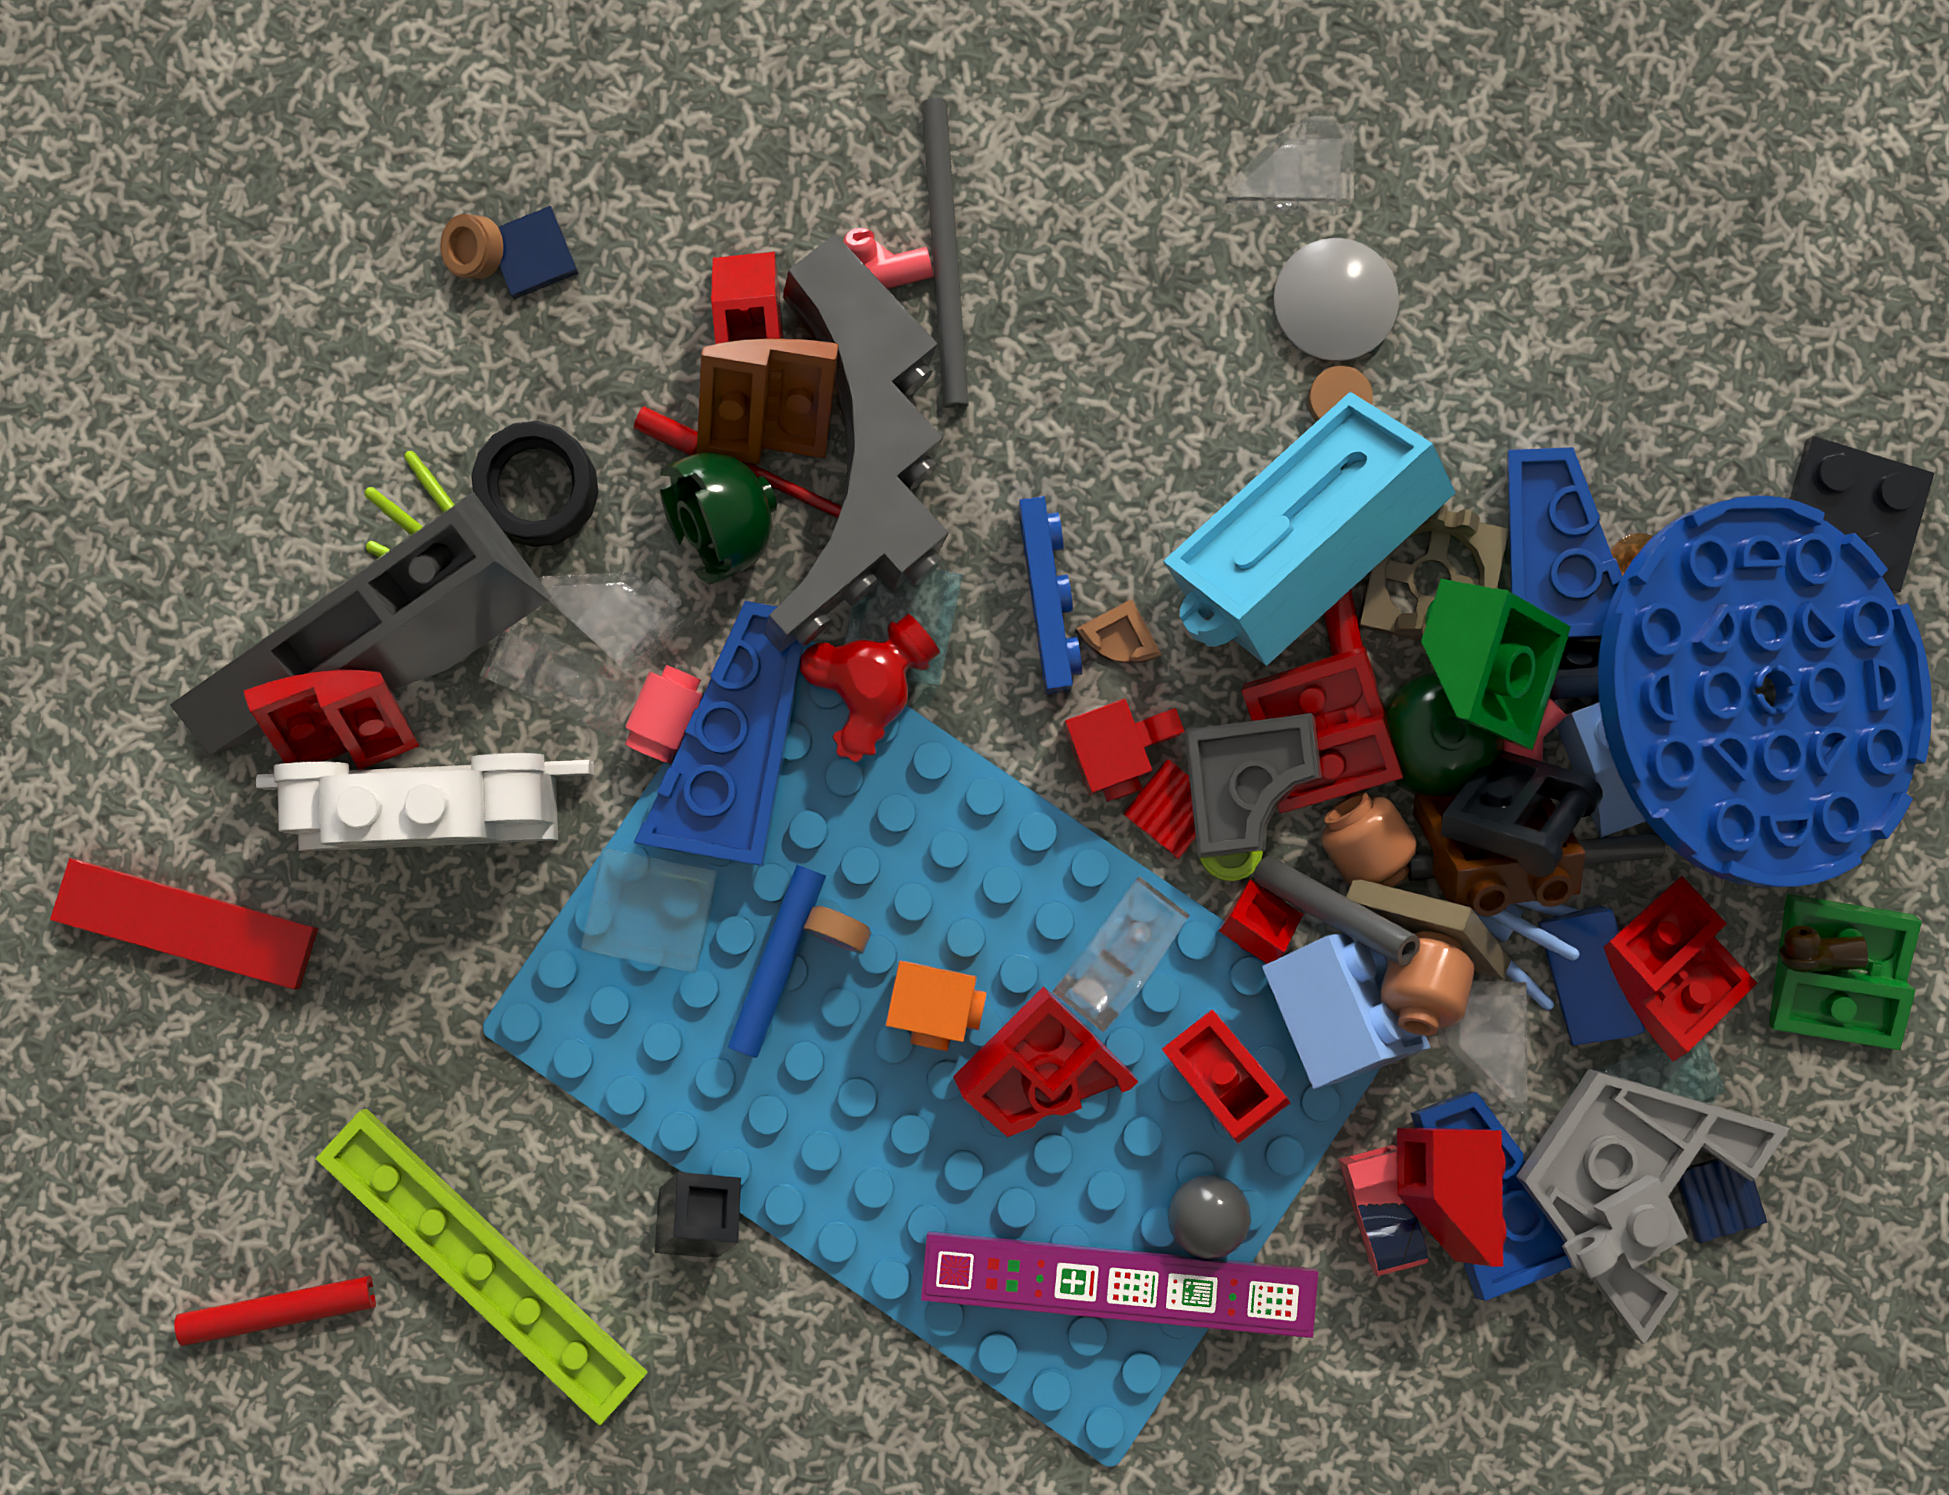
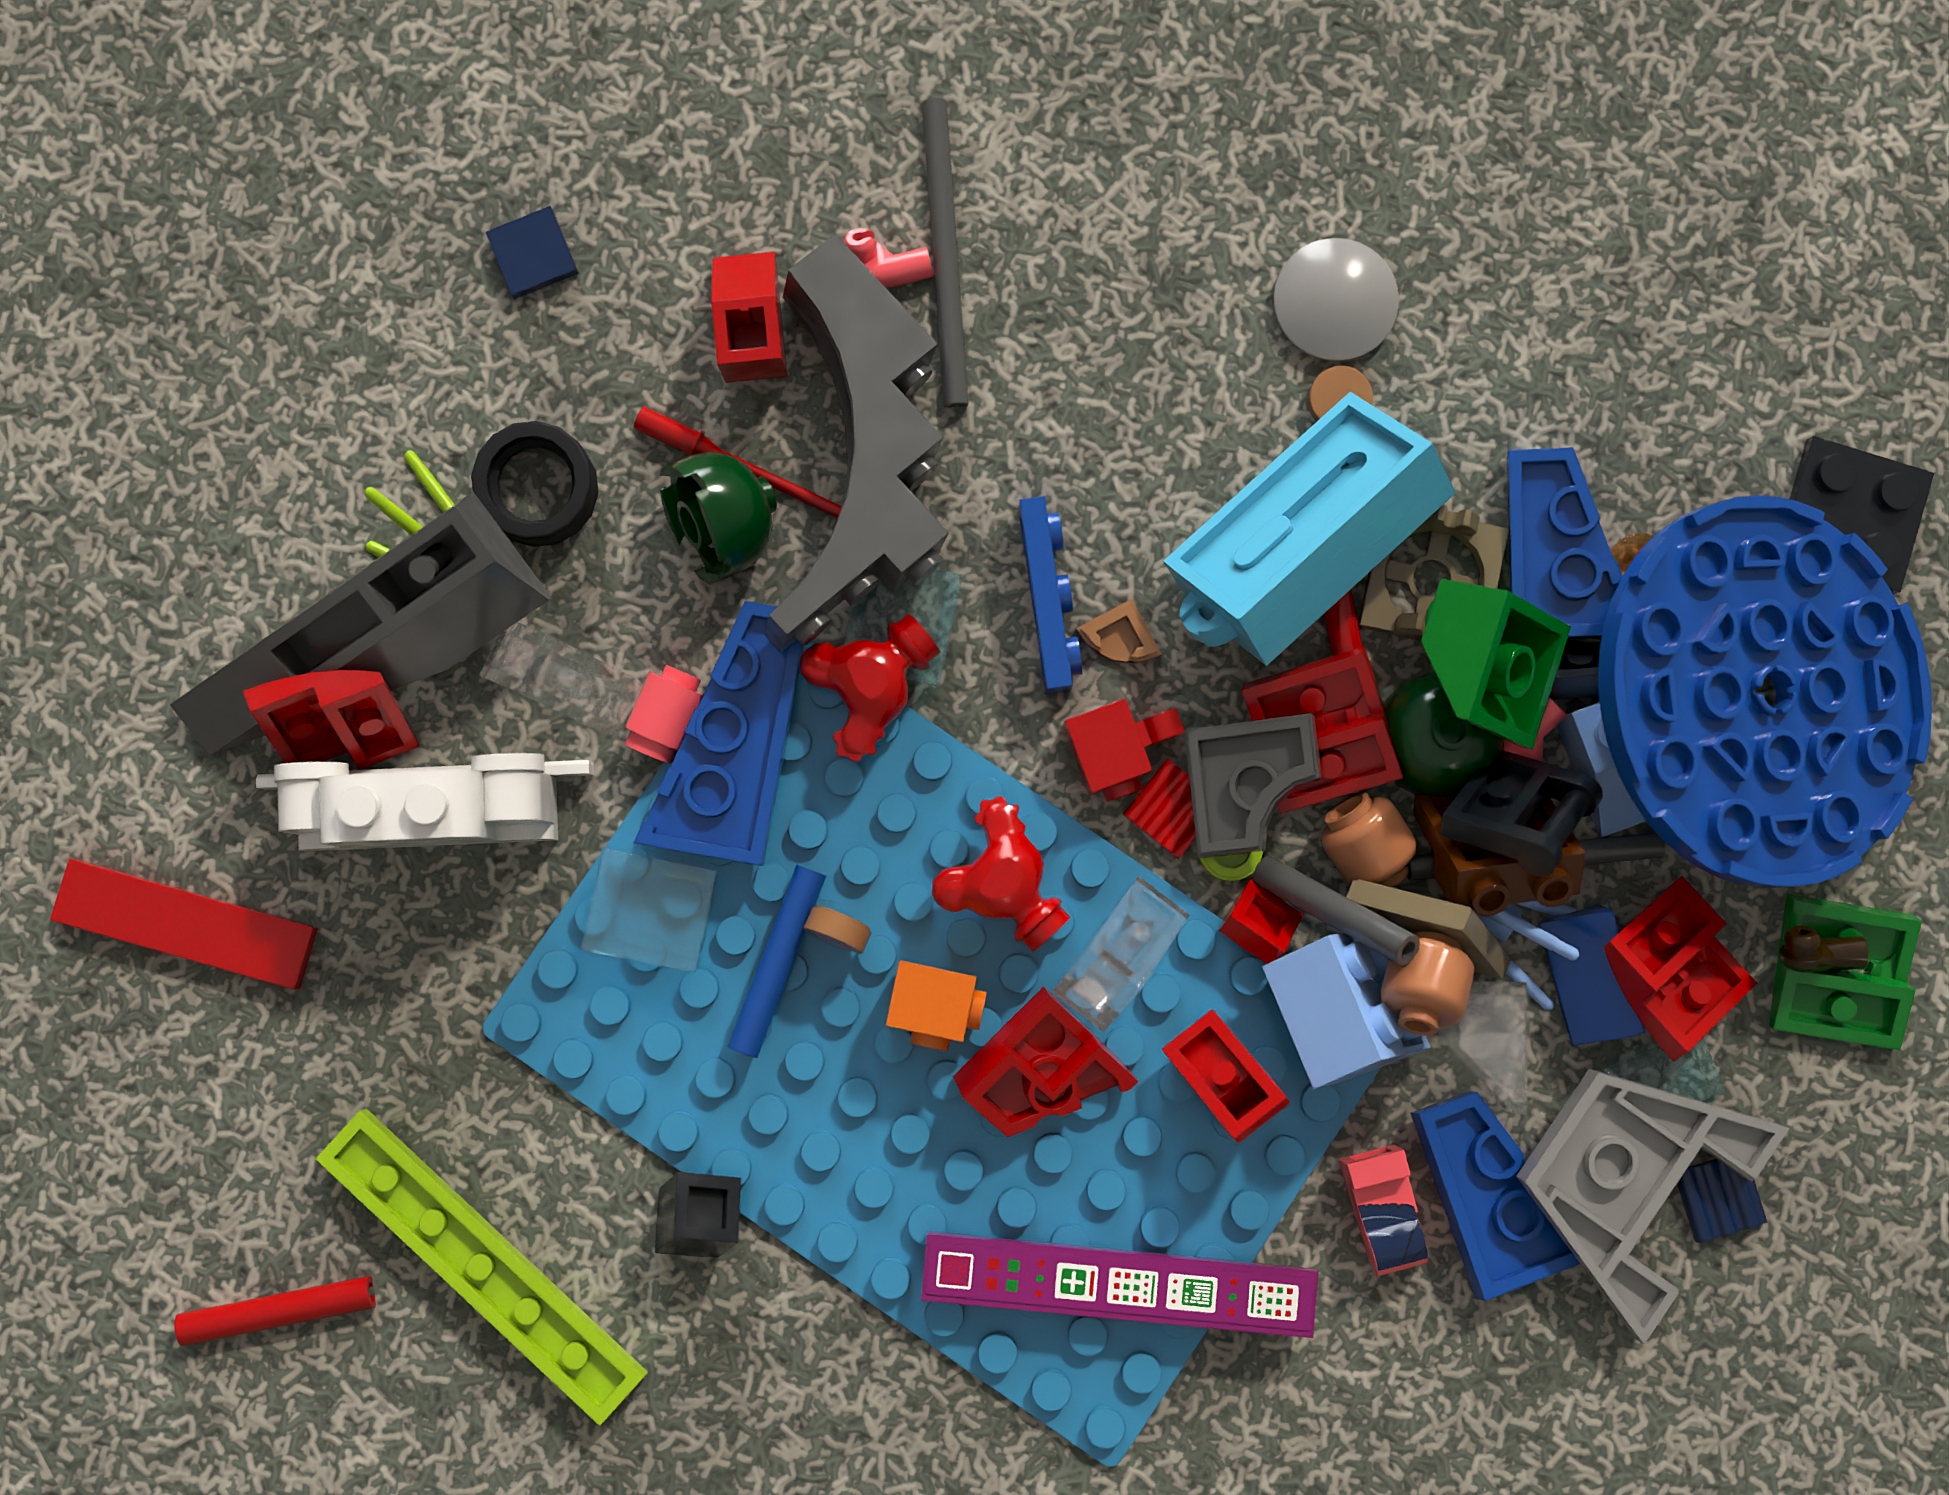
medium nougat tile [440,214,503,279] -> none
clear slope [539,572,687,678] -> none
dark orange slope [697,339,839,465] -> none
dark grey piece [1168,1175,1251,1259] -> none
clear slope [1221,116,1354,216] -> none
red slope [1397,1128,1507,1267] -> none
light grey plate [1562,1174,1688,1279] -> none
none -> red animal [931,796,1071,953]

